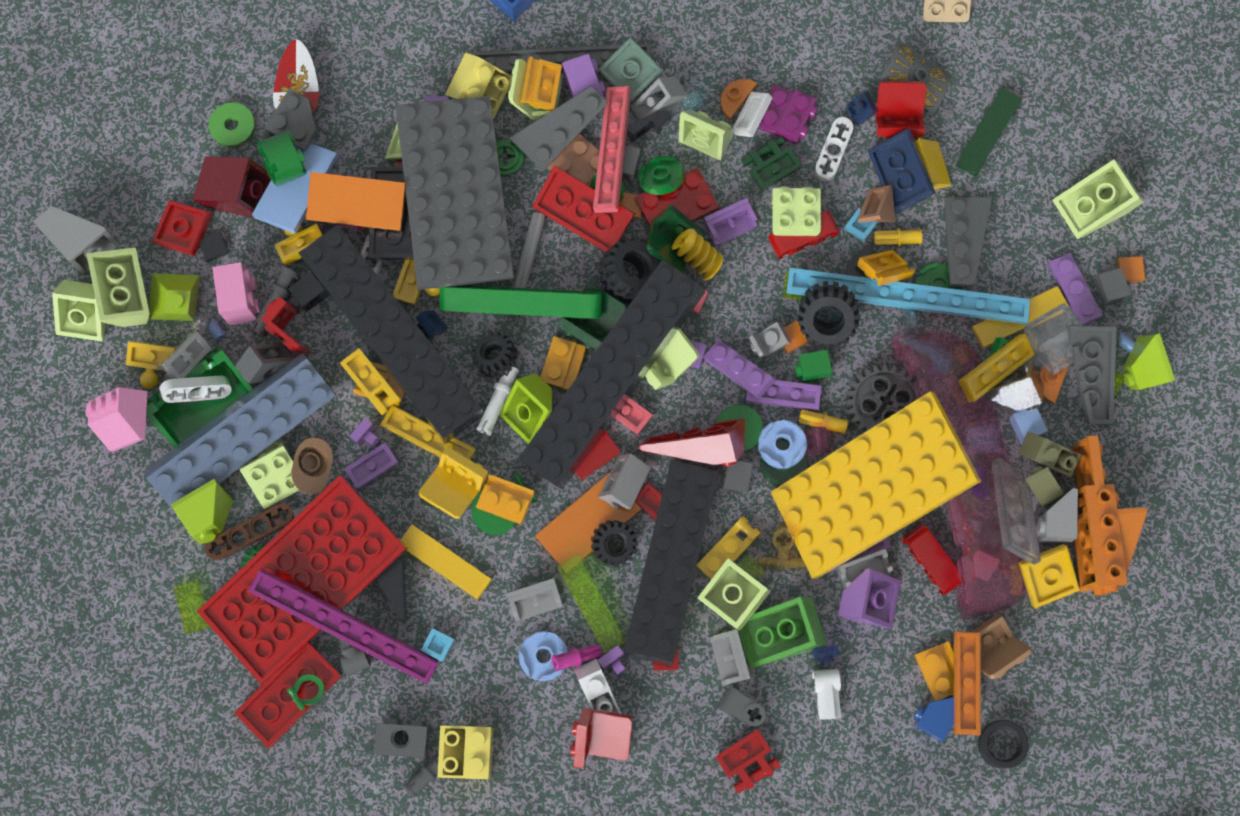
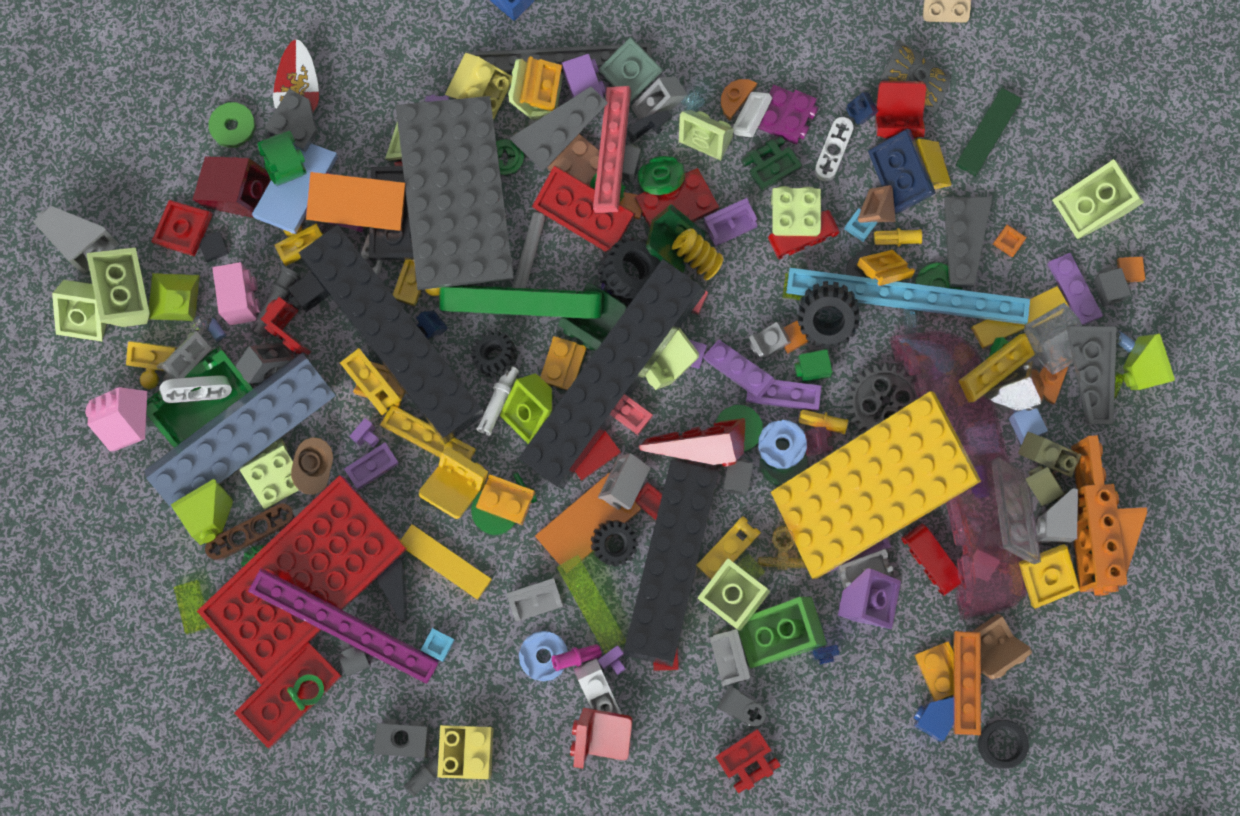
white piece [813,669,841,720] -> none
none -> orange tile [993,225,1027,258]

